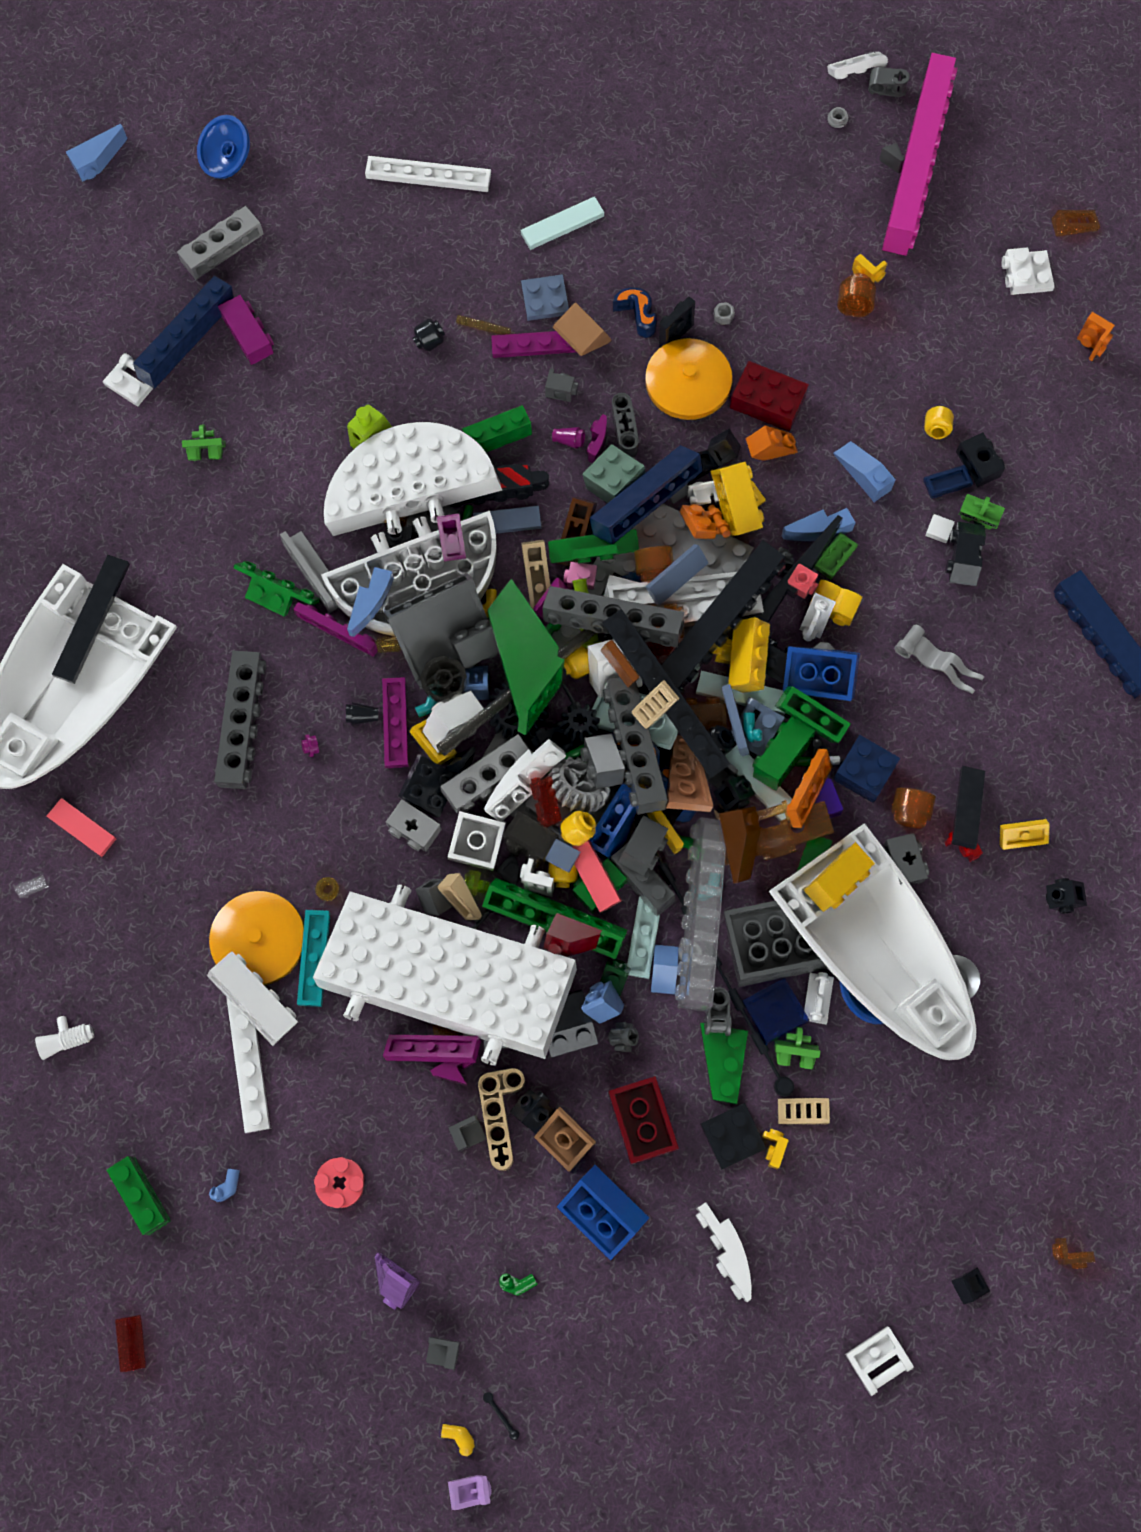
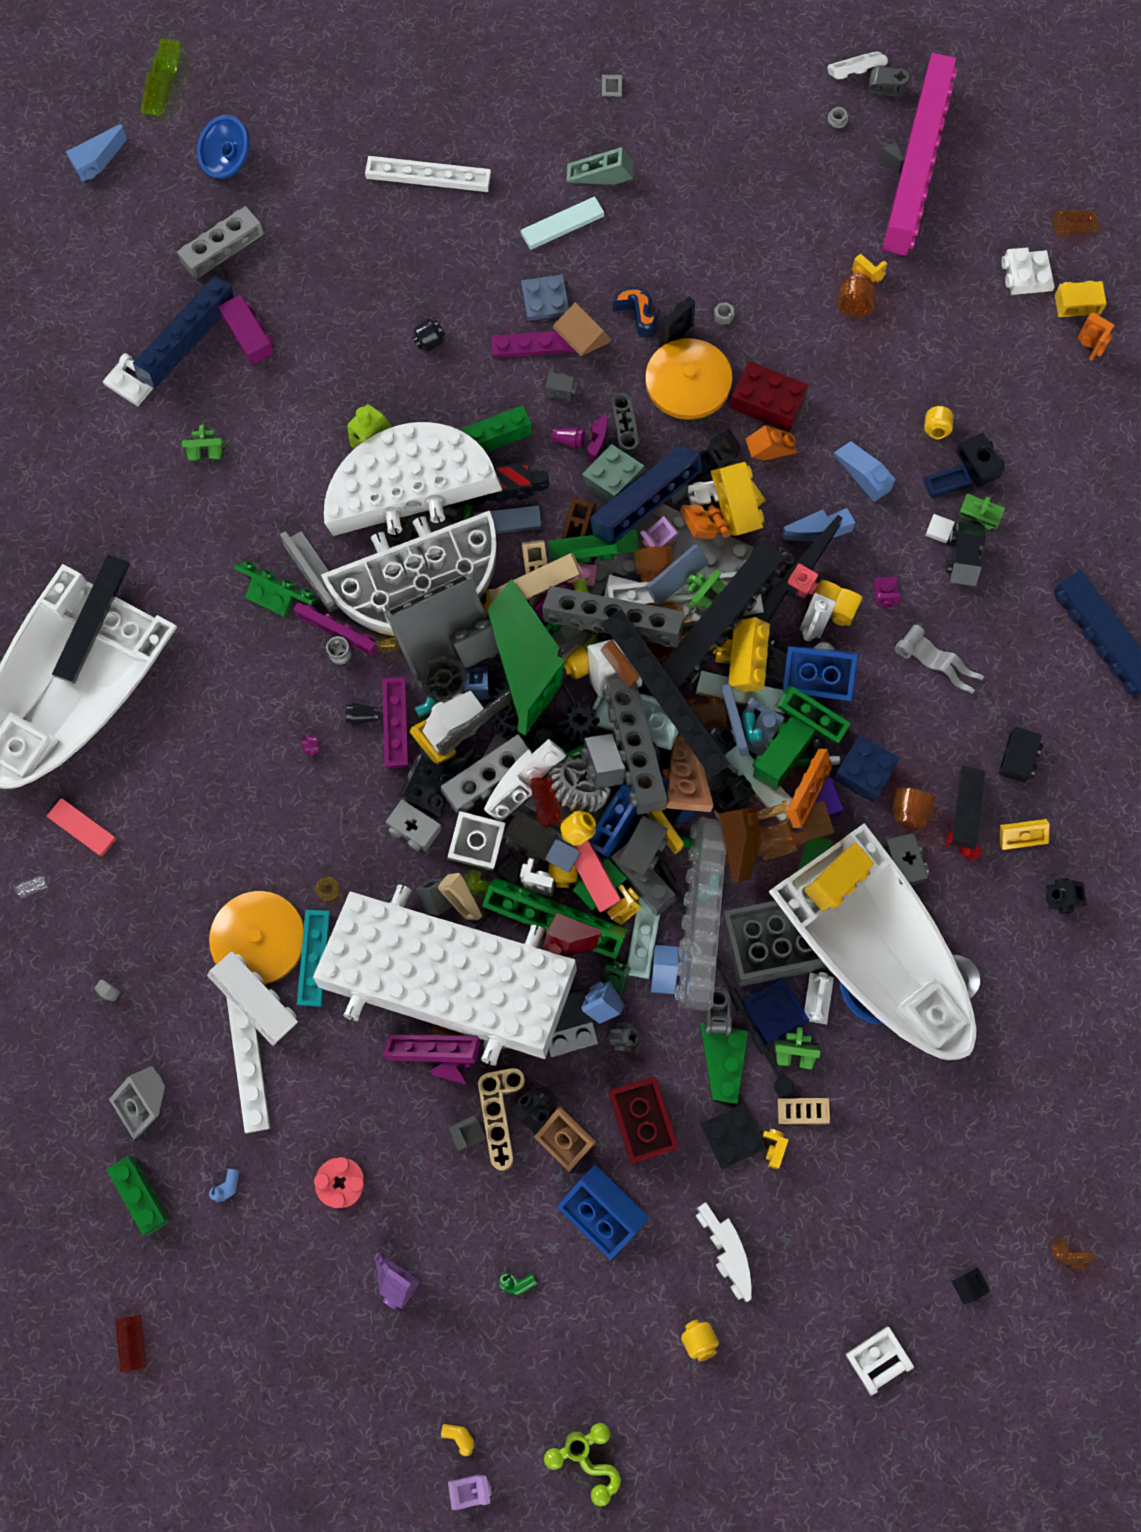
white piece [35,1016,94,1060] -> none
dark grey brick [214,651,266,789] -> none
medium blue slope [347,567,394,637] -> none
dark grey panel [426,1336,460,1370] -> none
magenta slope [437,513,466,562] -> none
clear yellow piece [456,315,511,335] -> none
black hinge [483,1392,519,1440] -> none
tan slope [632,680,680,729] -> none
bright green plate [814,532,858,580] -> none
none -> light grey tile [95,980,120,1001]
none -> light grey slope [109,1066,165,1140]
none -> clear neon green slope [140,38,182,117]
none -> light grey wheel [326,636,352,665]
none -> tan slope [489,553,582,602]
none -> lime piece [544,1423,621,1507]
none -> sand green slope [566,147,634,185]
none -> light grey slope [602,75,622,97]
none -> yellow bracket [607,884,642,925]
none -> lavender bracket [640,516,679,552]
none -> yellow head [681,1319,719,1362]
none -> bright green hips [687,570,726,612]
none -> magenta bracket [873,577,901,608]
none -> black brick [998,726,1043,783]
none -> yellow brick [1055,281,1106,317]

